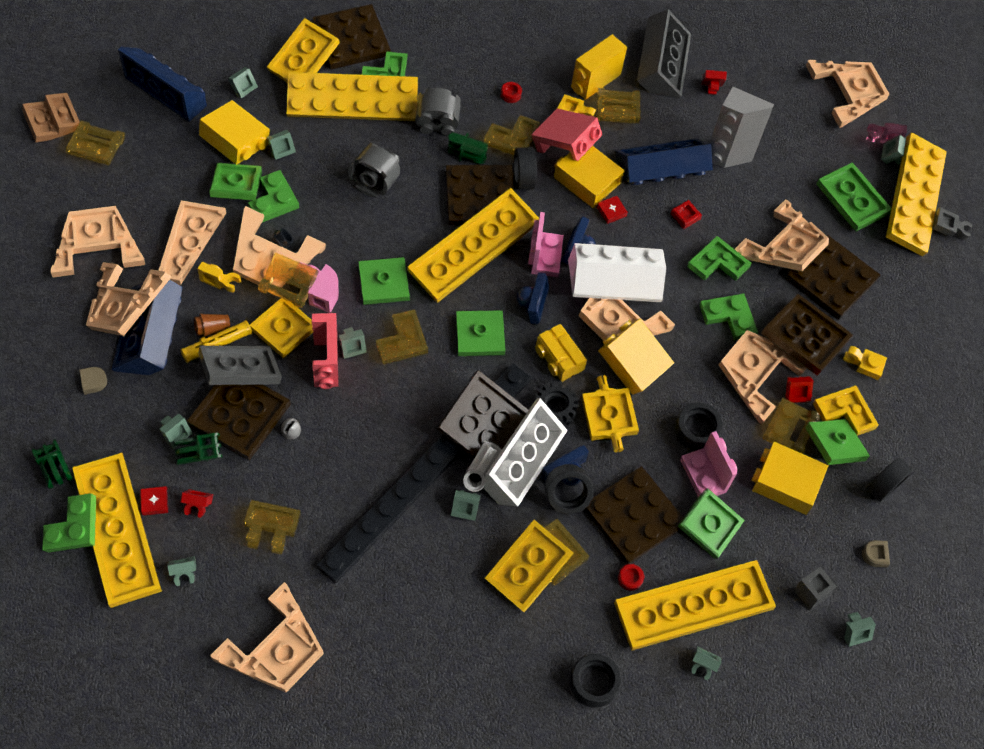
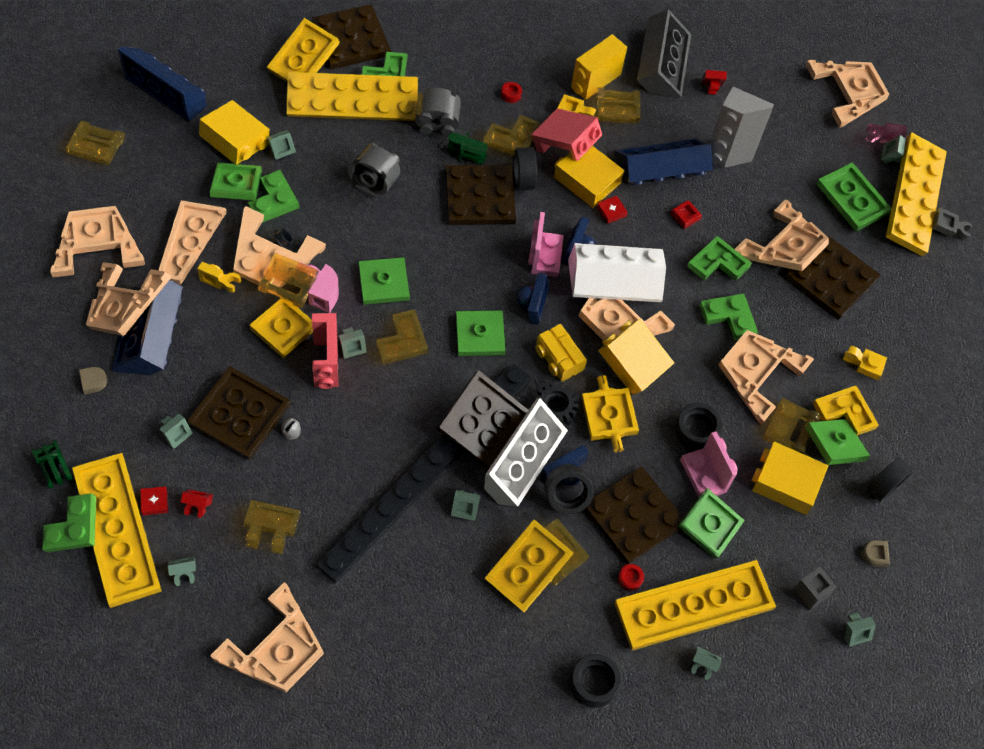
medium nougat slope [22,93,81,142] -> none
dark green arm [174,433,223,465] -> none
yellow pin [180,320,252,363] -> none
dark orange cone [194,314,230,337] -> none
dark grey plate [198,346,282,385] -> none
sand green tile [228,67,258,98] -> none
yellow plate [407,188,539,303] -> none
white piece [463,440,502,492] -> none
dark brown plate [761,294,853,376] -> none
red tile [785,376,814,403] -> none

